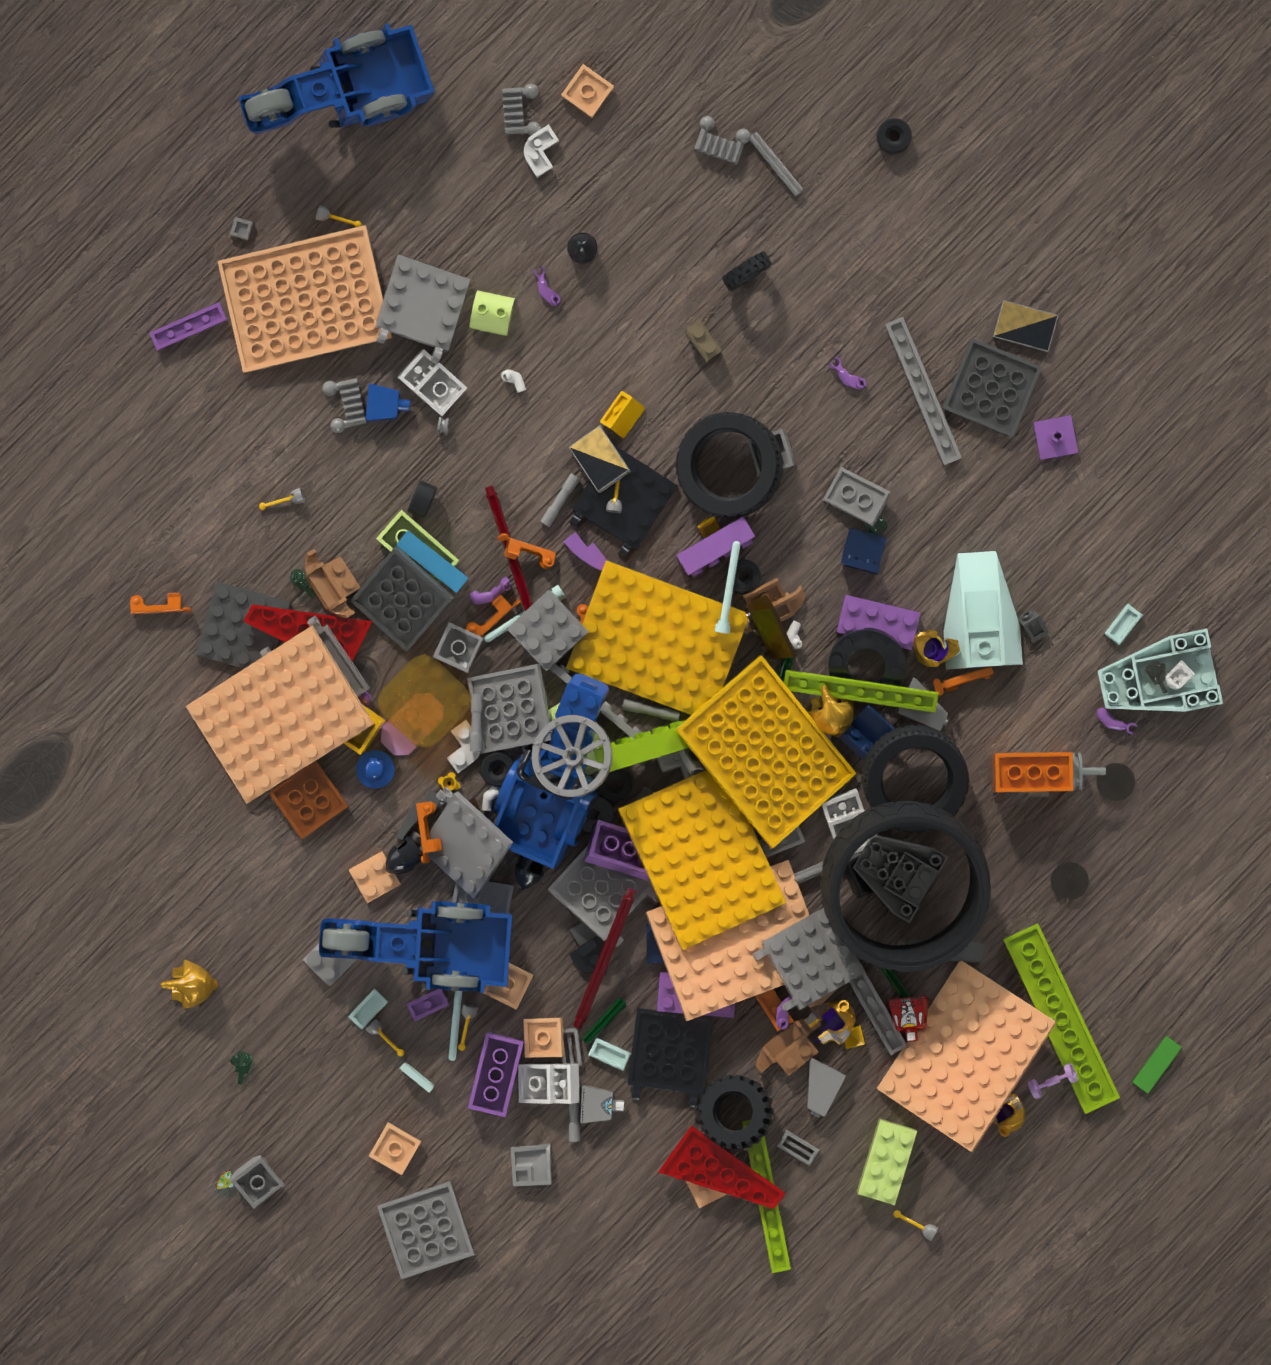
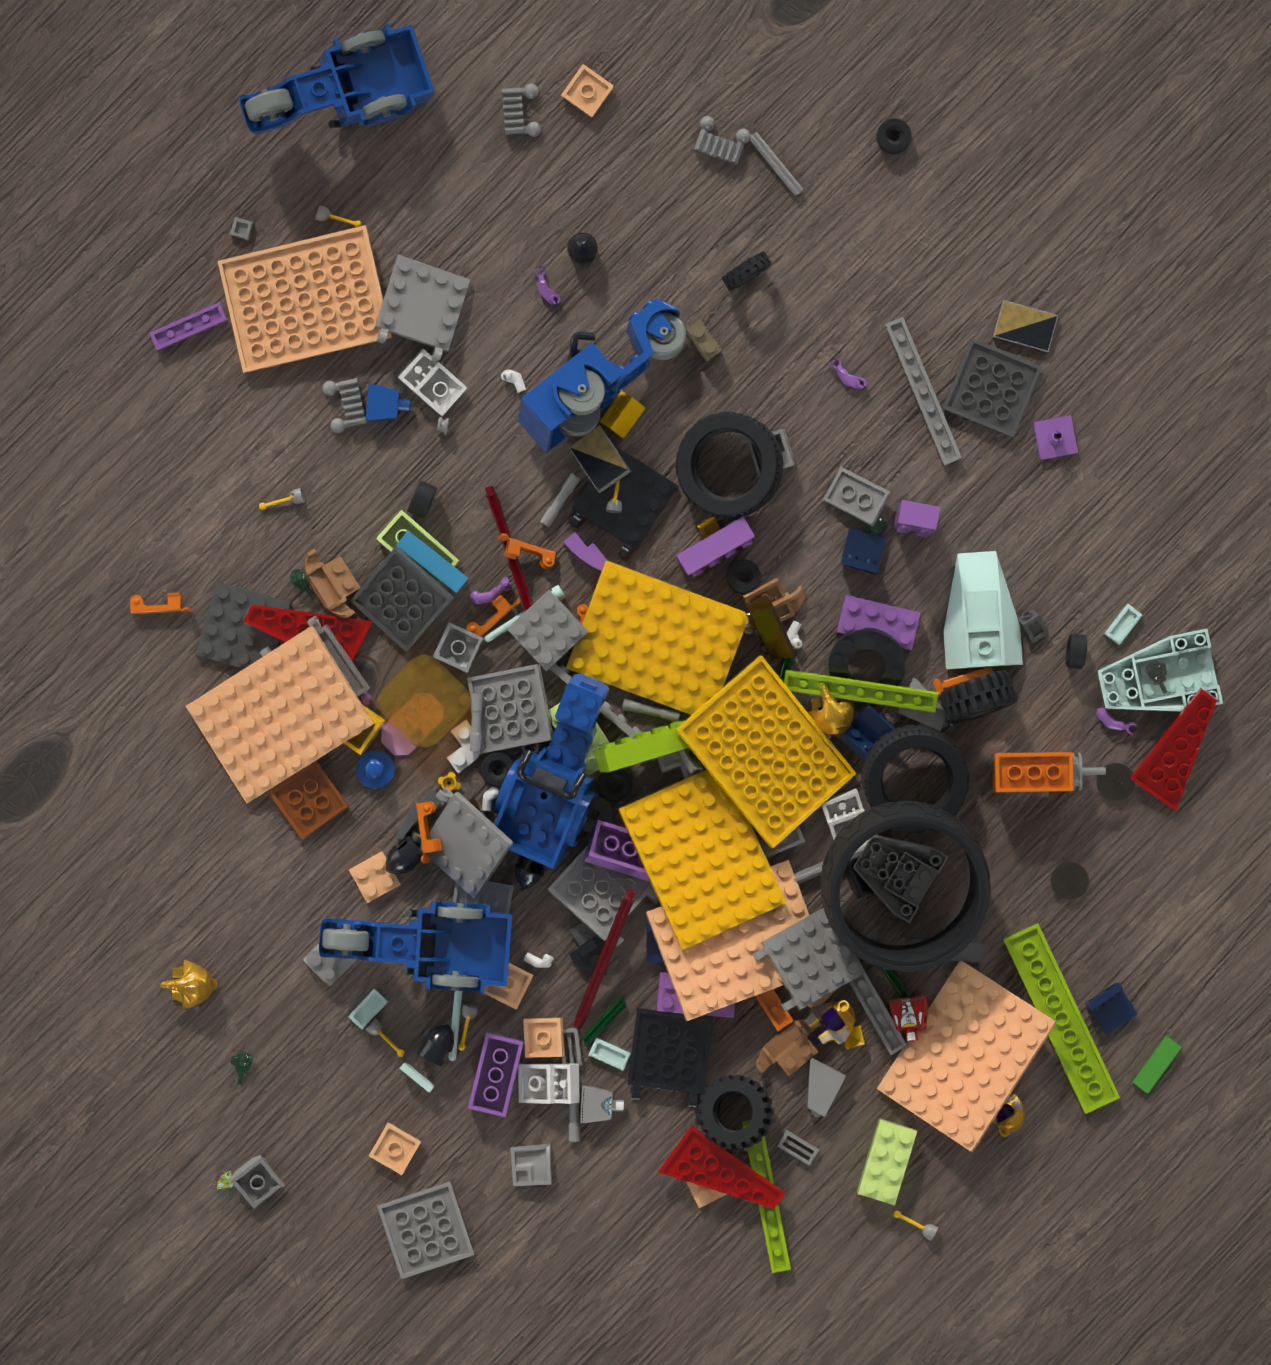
medium lavender plate [406,989,450,1021] -> none
yellowish green brick [470,290,515,336] -> none
white plate [524,124,559,178] -> none
light grey wheel [532,715,613,797] -> none
light aqua piece [715,541,740,634] -> none
medium lavender arm [776,995,792,1029] -> none
pearl gold piece [913,629,960,667] -> none
lavender wheel [1028,1063,1078,1099] -> none
white plate [1165,660,1195,690] -> none
none -> black helmet [417,1024,454,1066]
none -> blue piece [518,298,686,454]
none -> white arm [524,953,554,968]
none -> medium lavender brick [893,500,940,537]
none -> black tyre [940,670,1018,724]
none -> black tyre [1065,633,1087,669]
none -> dark blue bracket [1085,982,1137,1035]
none -> red wing [1130,688,1217,811]

